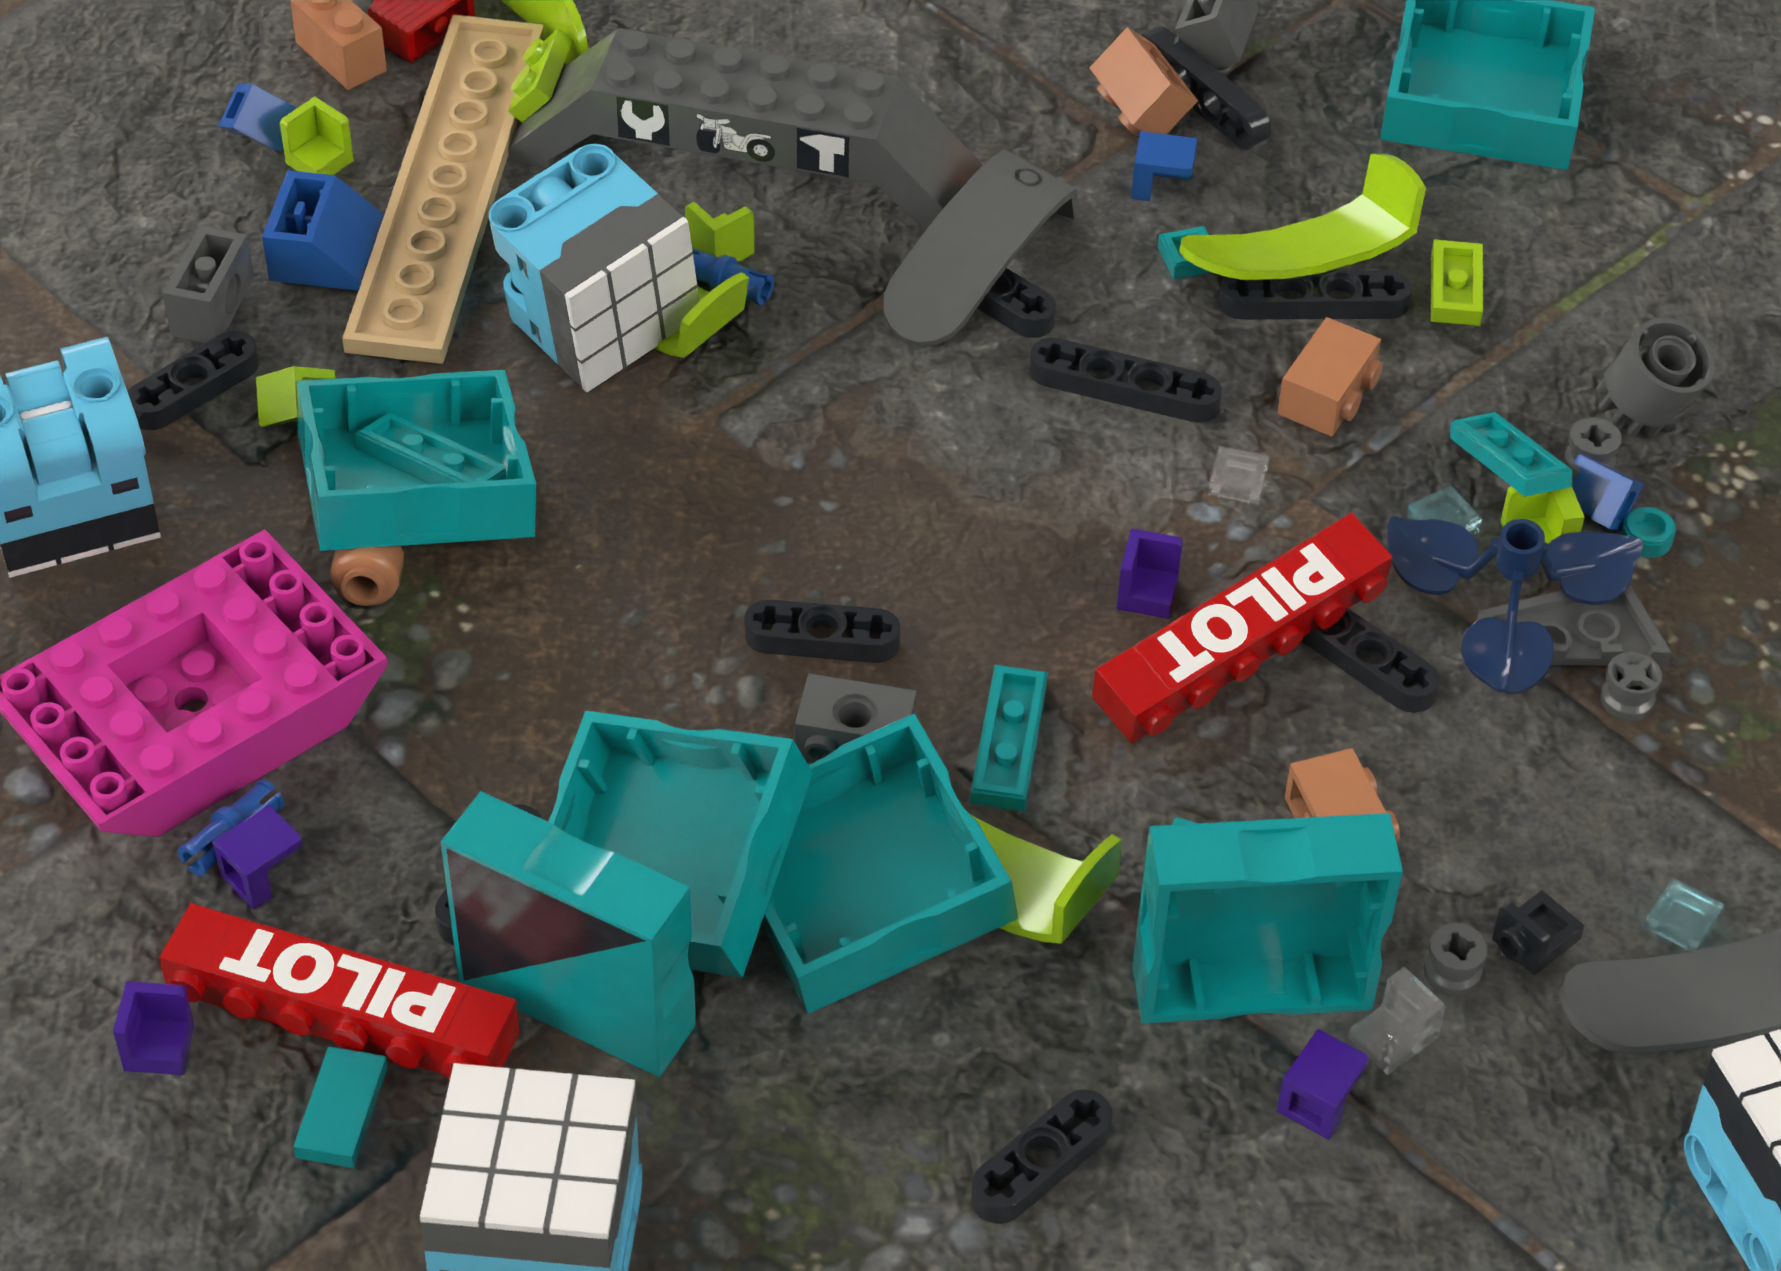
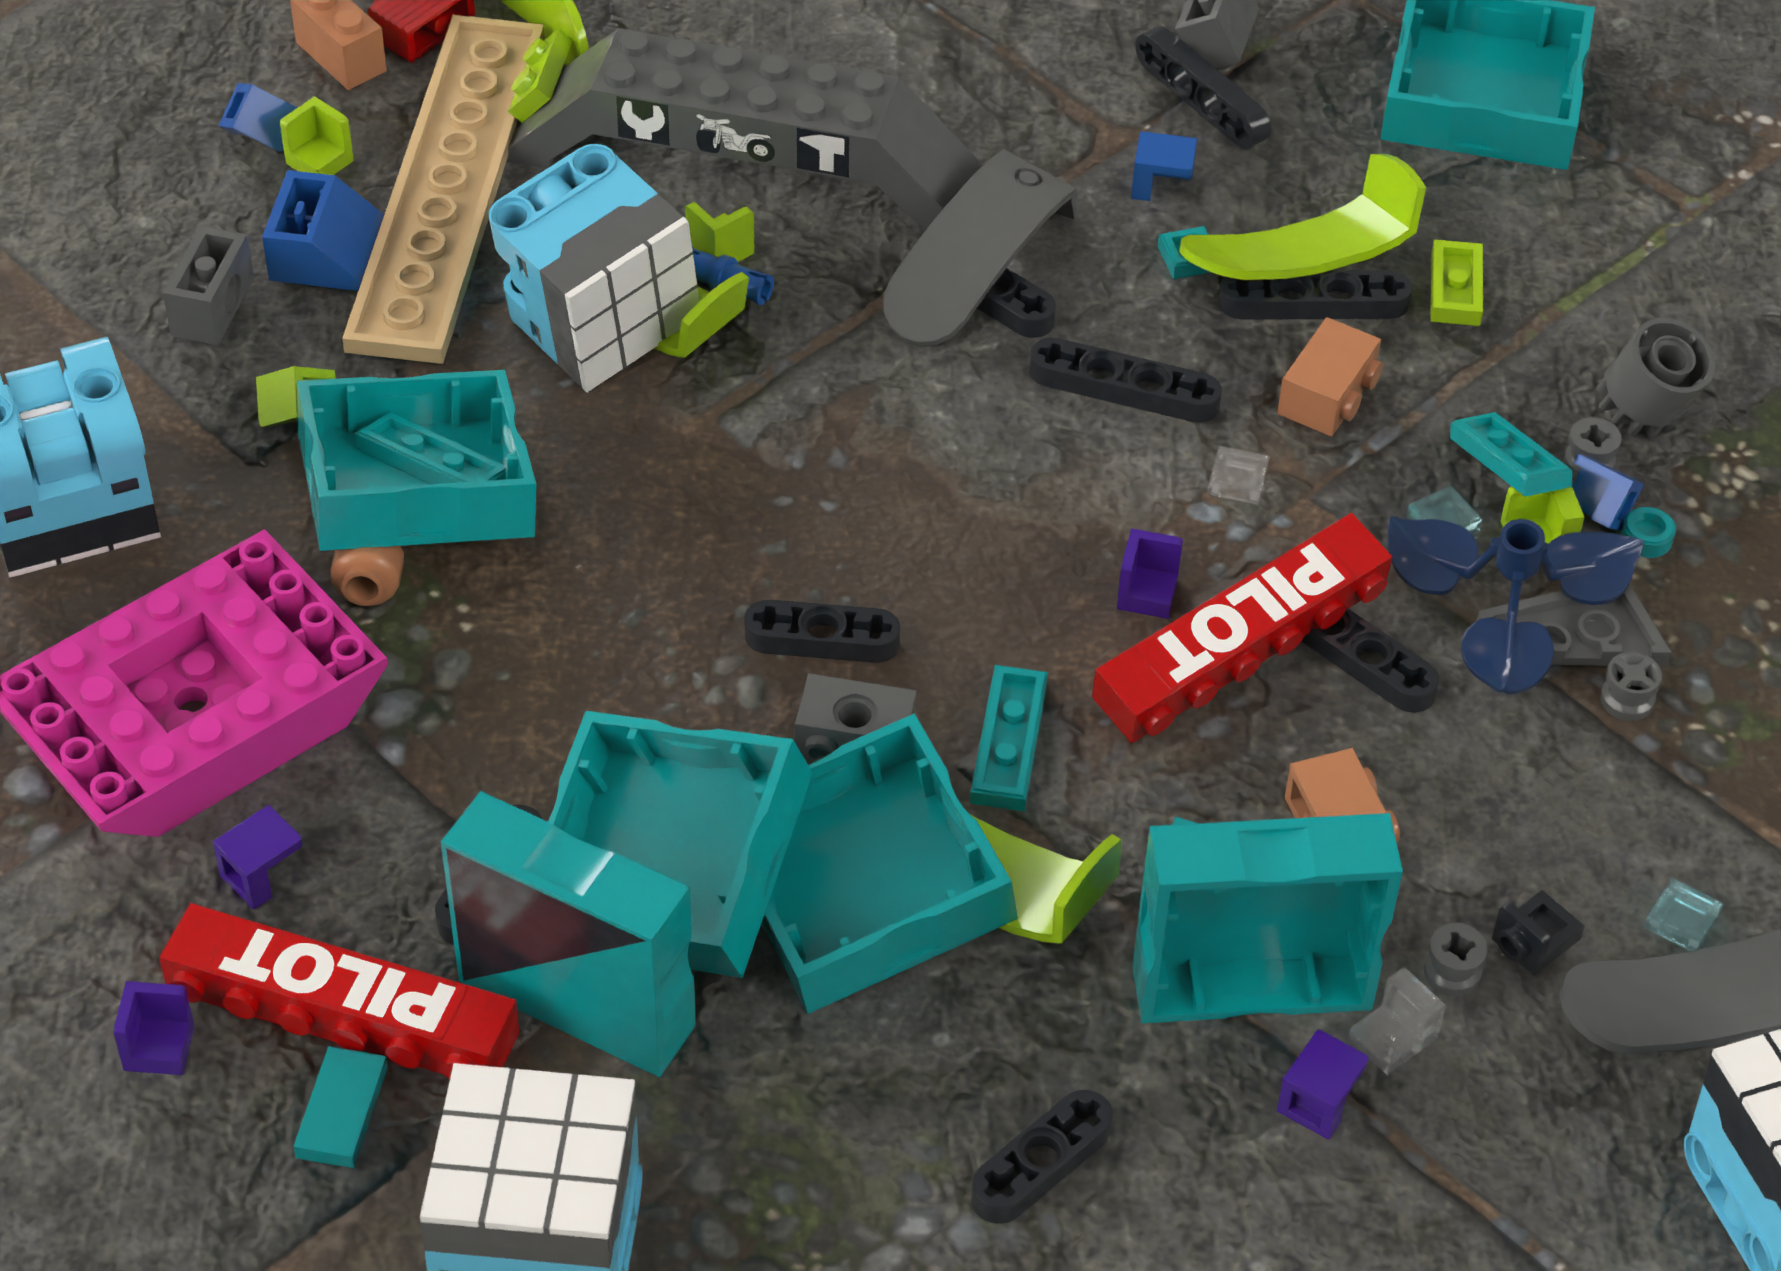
black beam [128,331,259,430] -> none
blue pin [178,779,284,876] -> none
nougat brick [1090,27,1198,136] -> none

